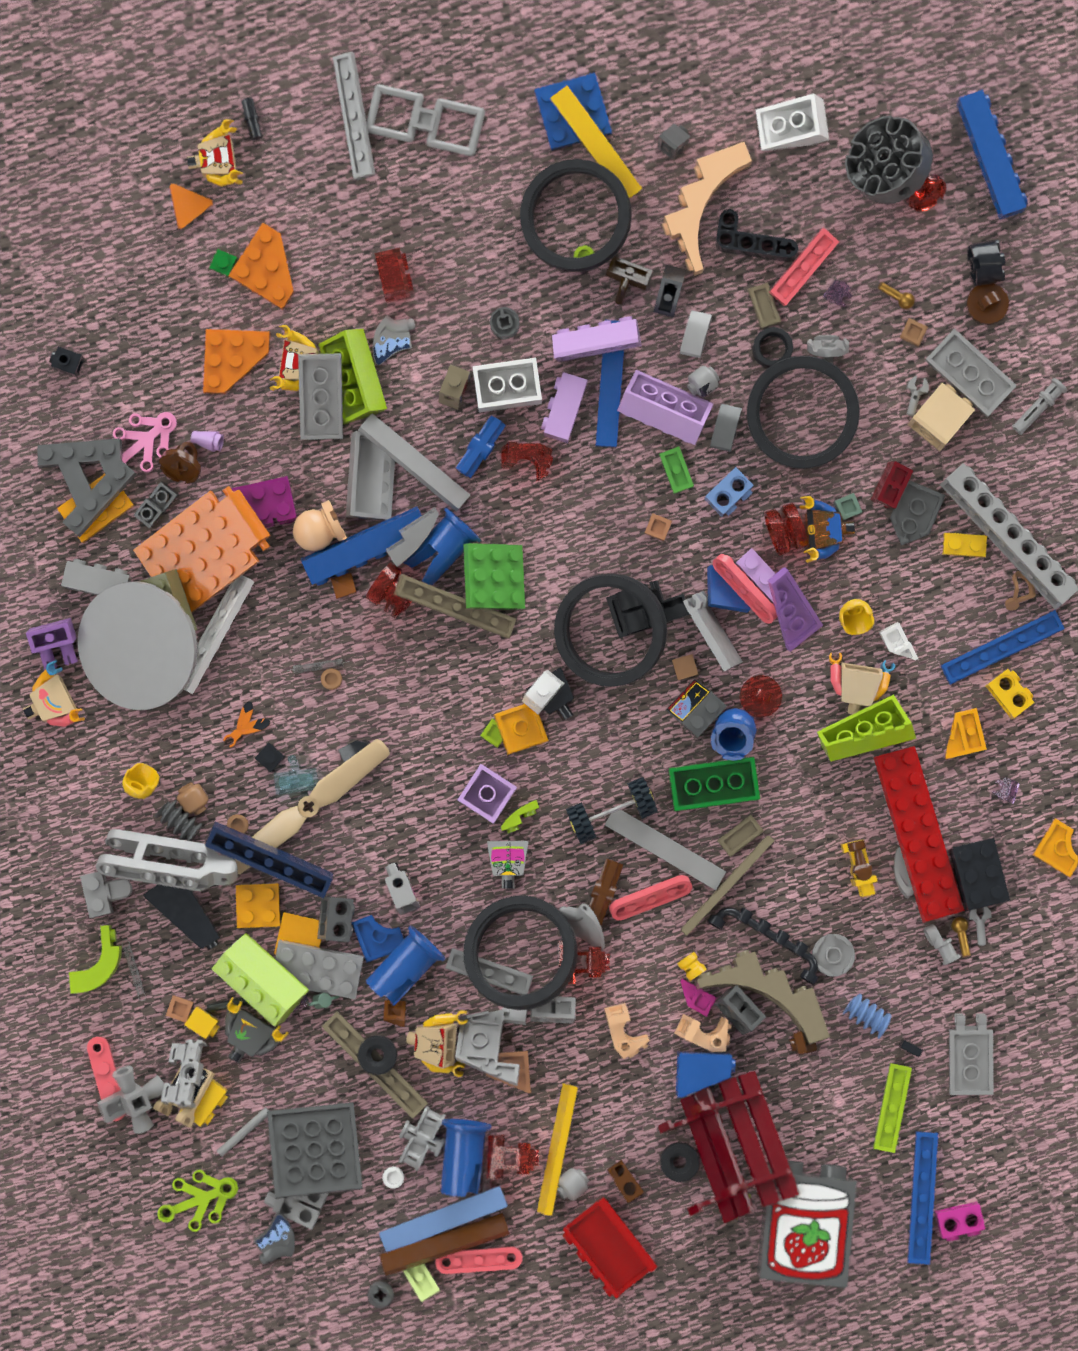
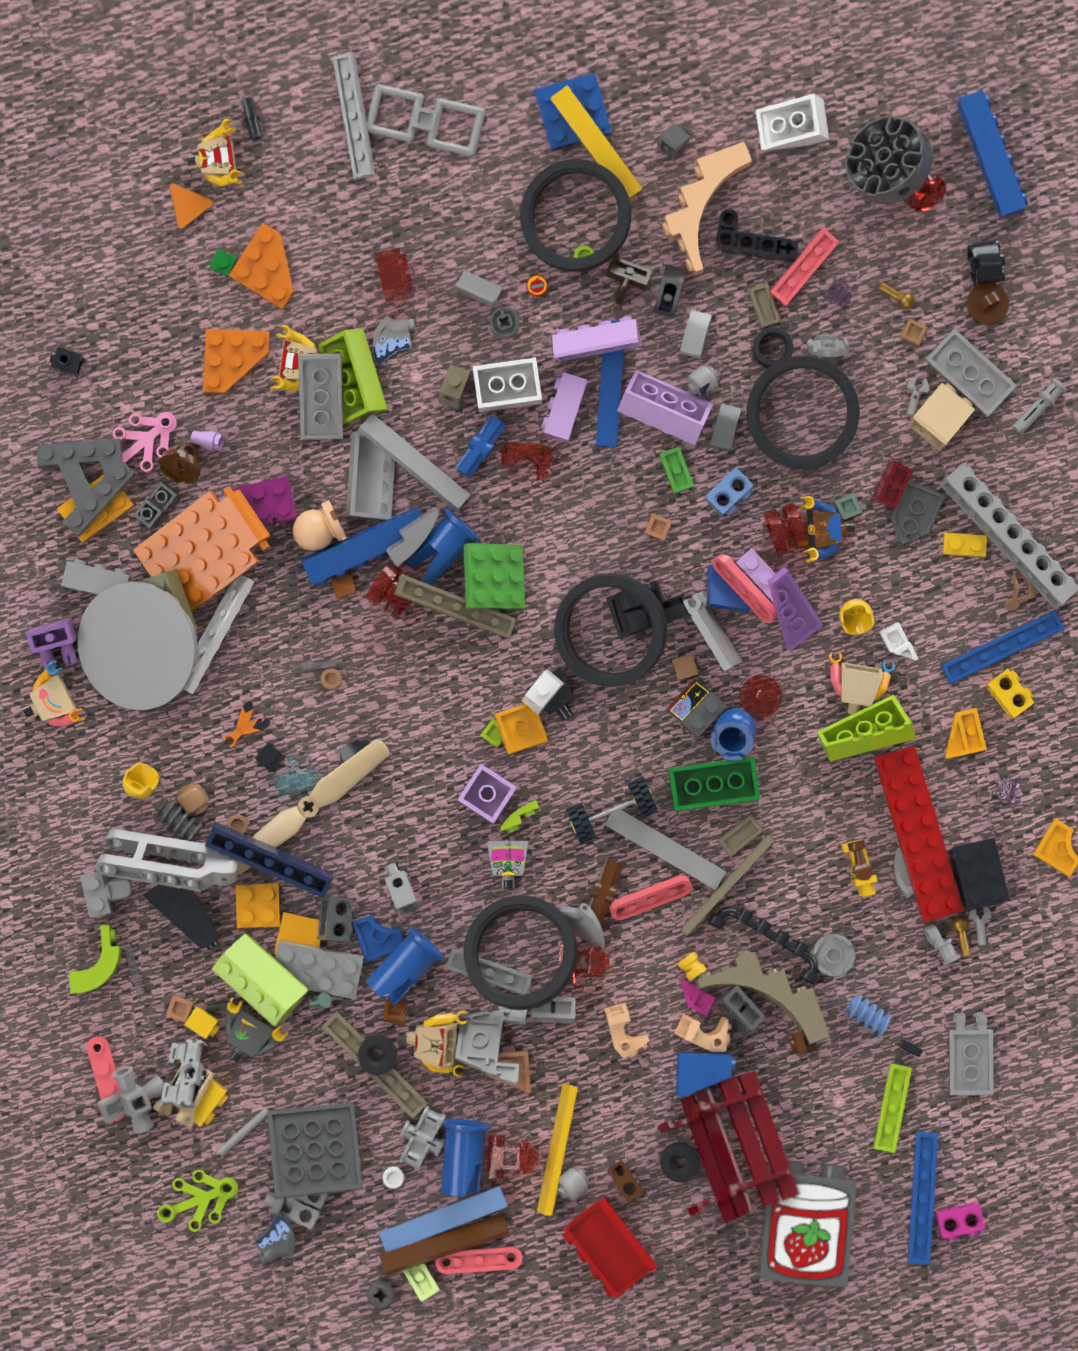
none -> light grey panel [455,270,503,308]
none -> red tile [526,275,548,297]

